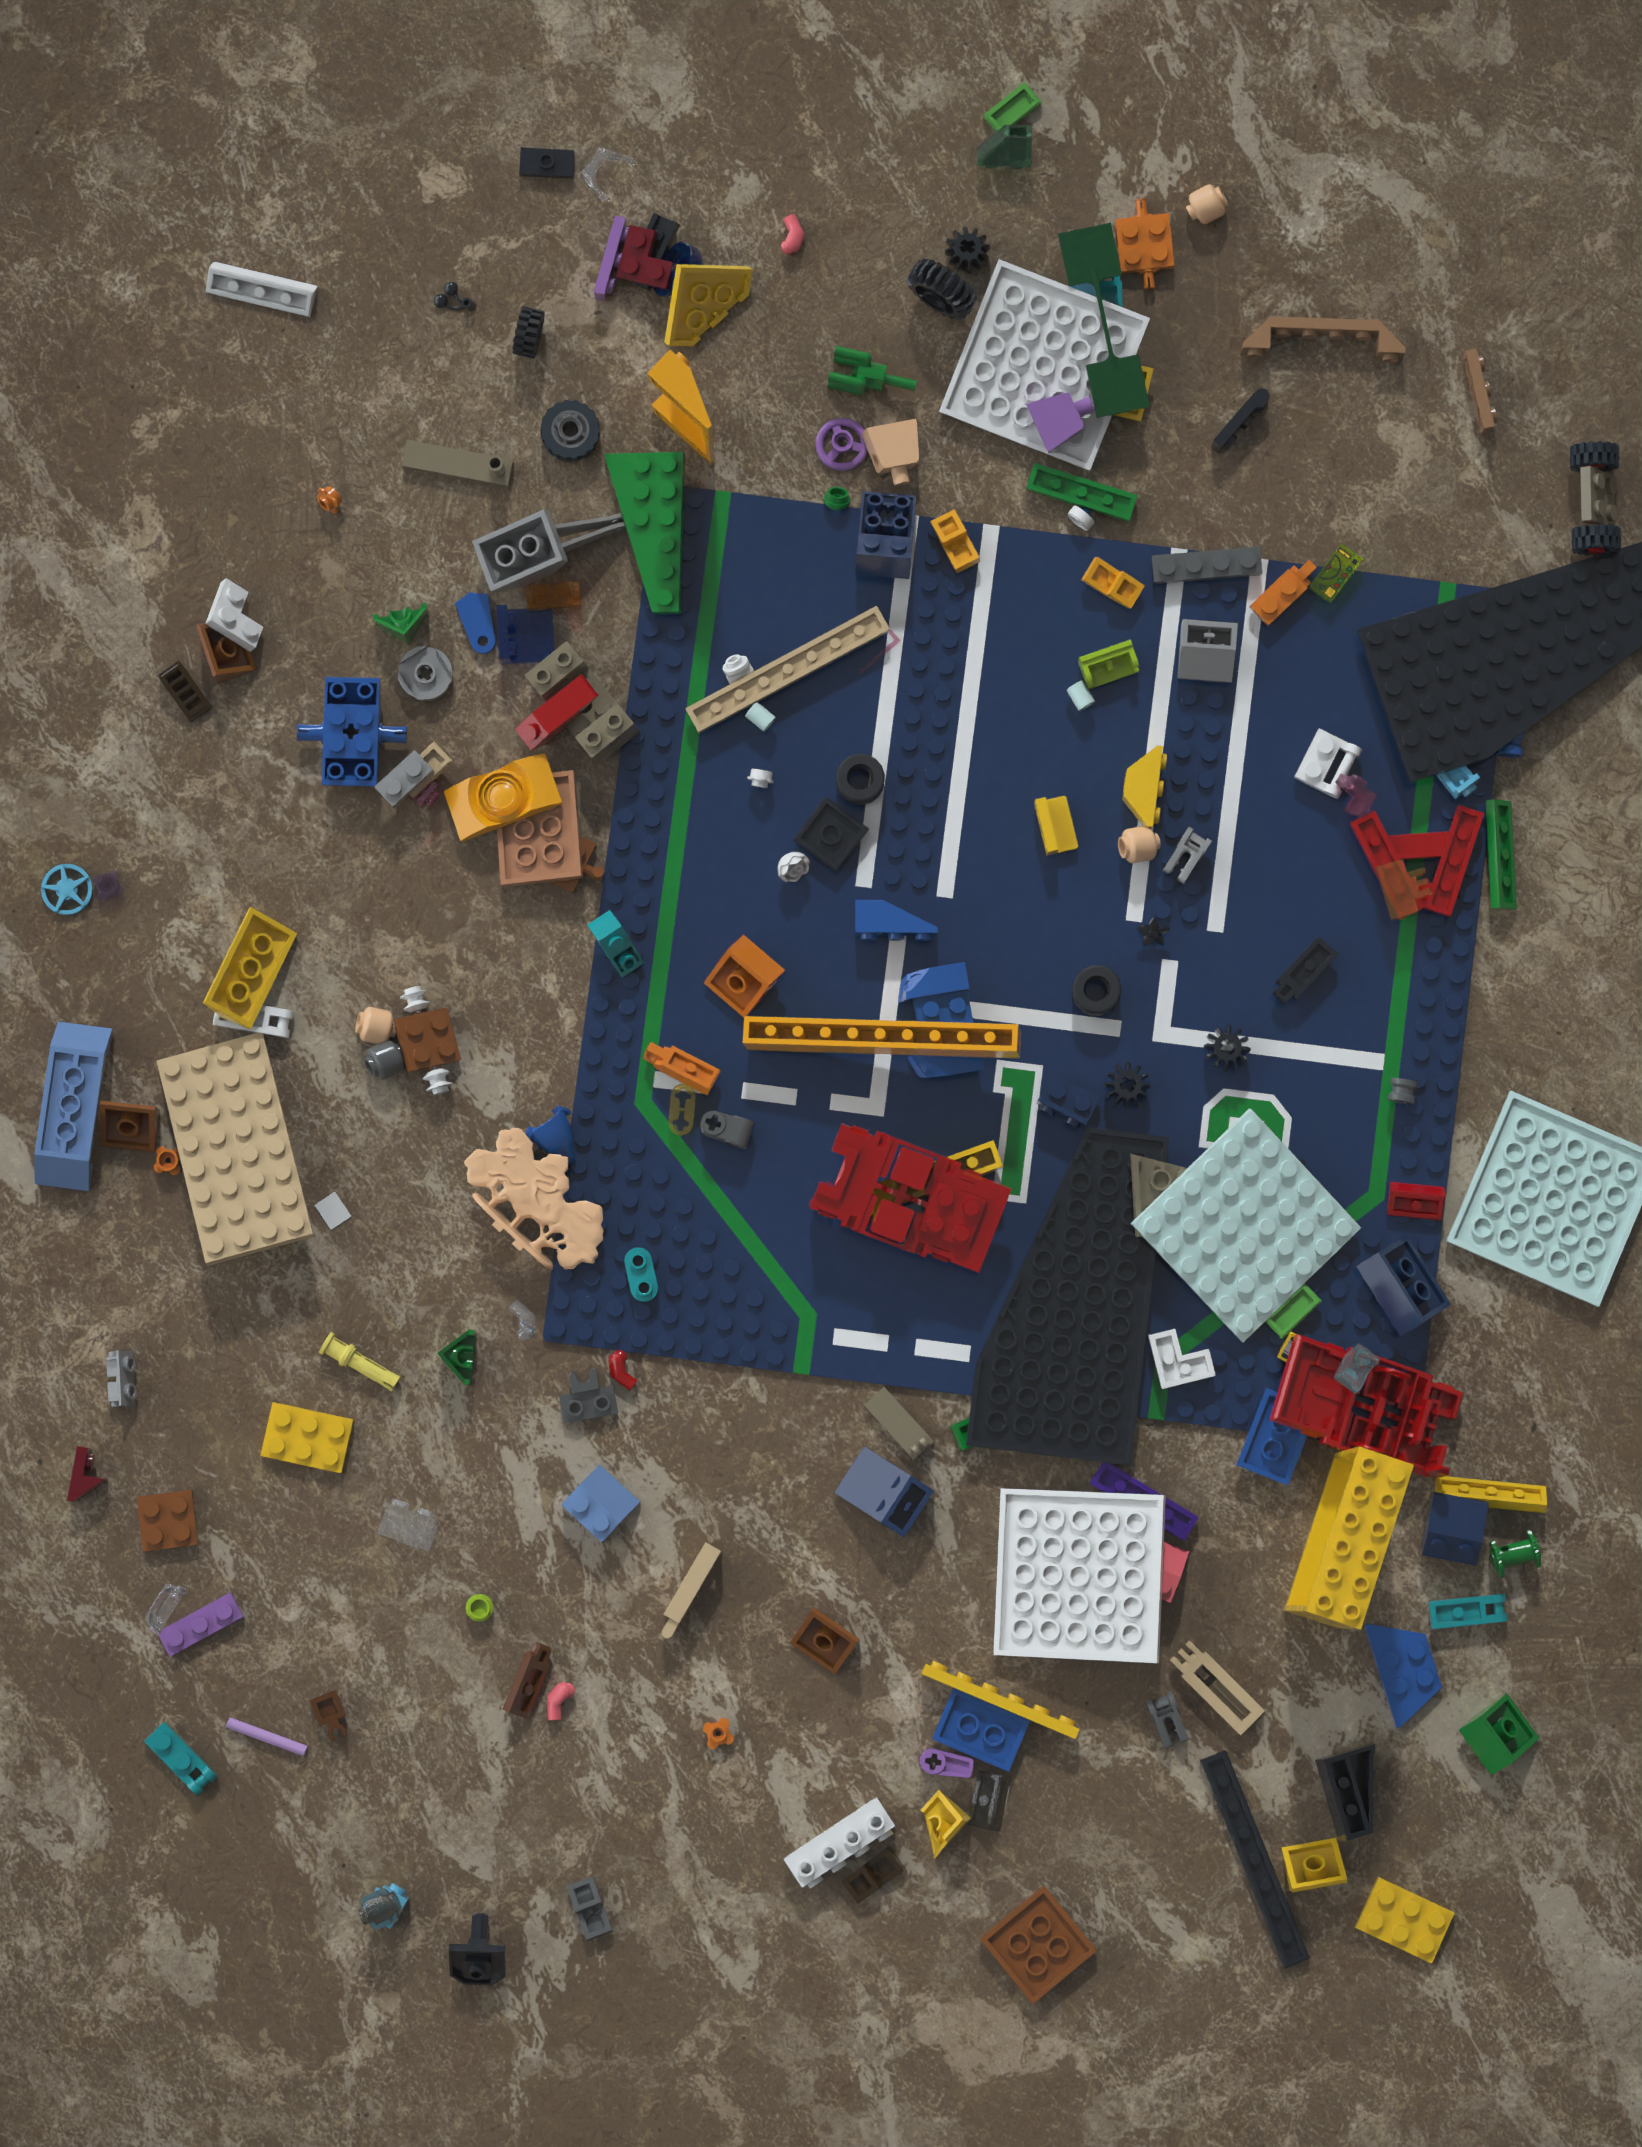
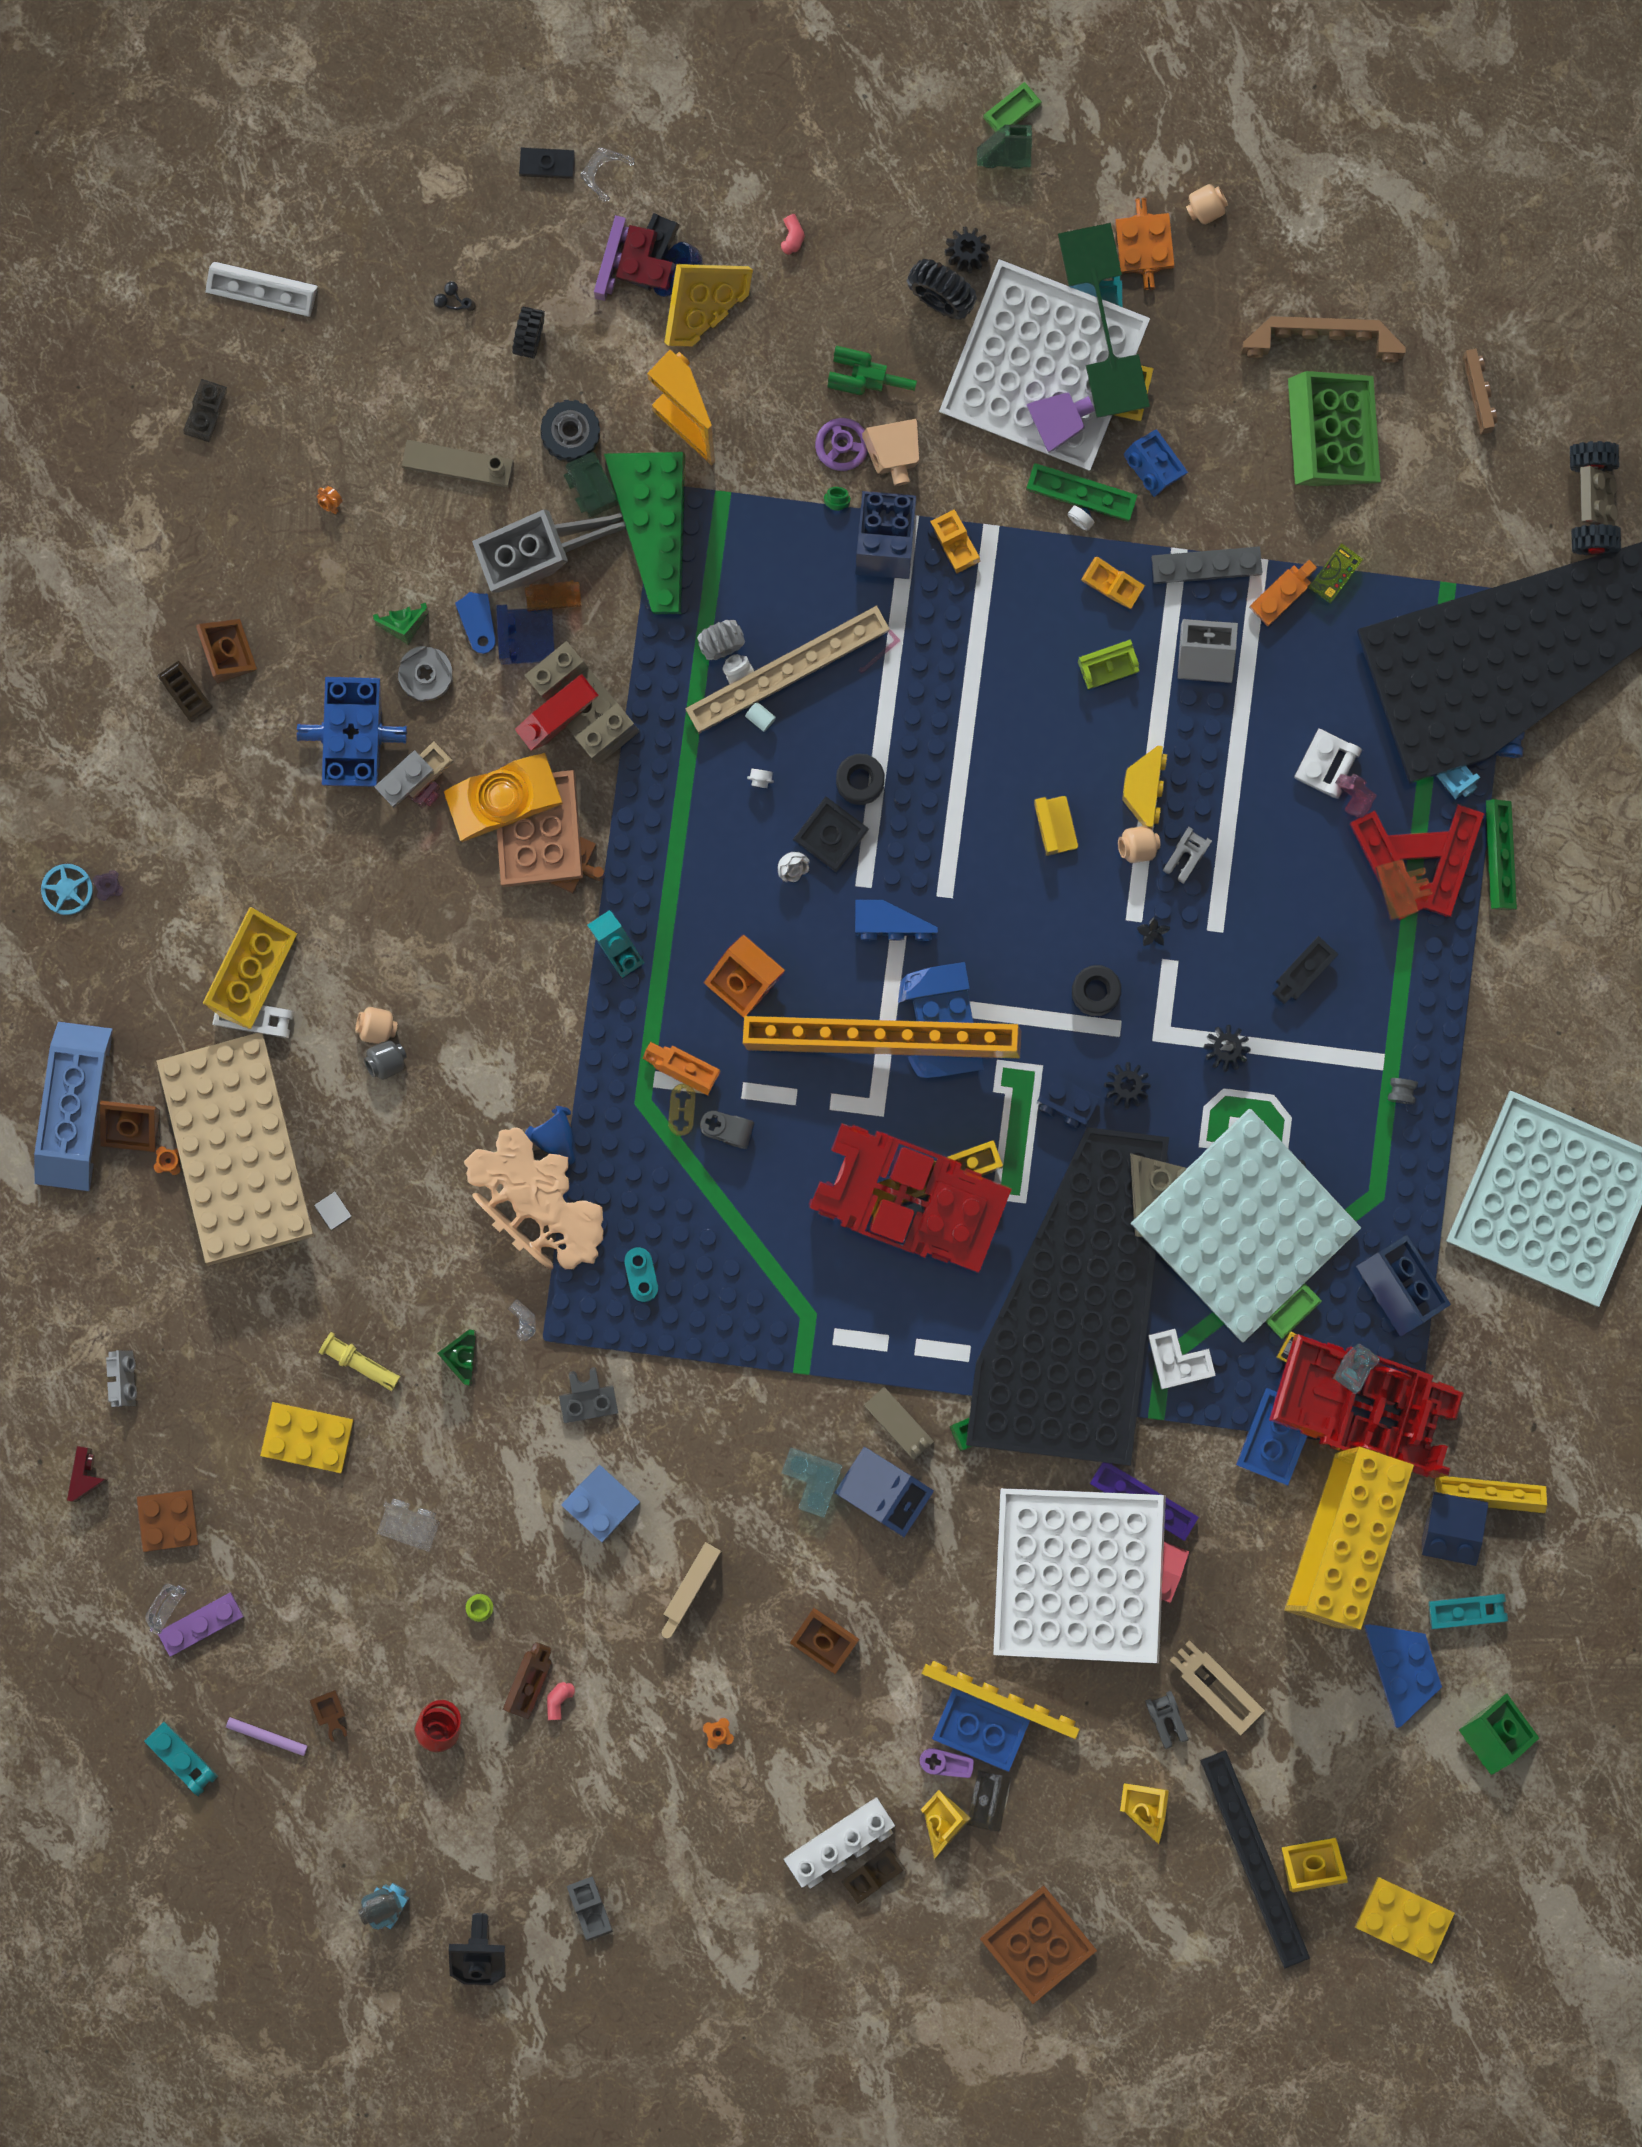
white plate [205,578,263,652] -> none
dark orange plate [394,986,461,1095] -> none
red arm [608,1350,638,1391] -> none
light aqua hinge [1066,680,1095,711] -> none
black hinge [1211,388,1270,454] -> none
black wedge [1315,1744,1375,1841] -> none
red slope [1387,1182,1446,1220] -> none
green hose [1489,1530,1542,1578] -> none
none -> clear smoke slope [183,379,227,442]
none -> red helmet [414,1700,462,1753]
none -> clear green brick [563,452,619,518]
none -> light grey gear [697,620,745,660]
none -> clear light blue plate [781,1447,842,1518]
none -> yellow slope [1120,1783,1169,1844]
none -> blue bracket [1123,429,1188,497]
none -> bright green slope [1288,371,1381,486]

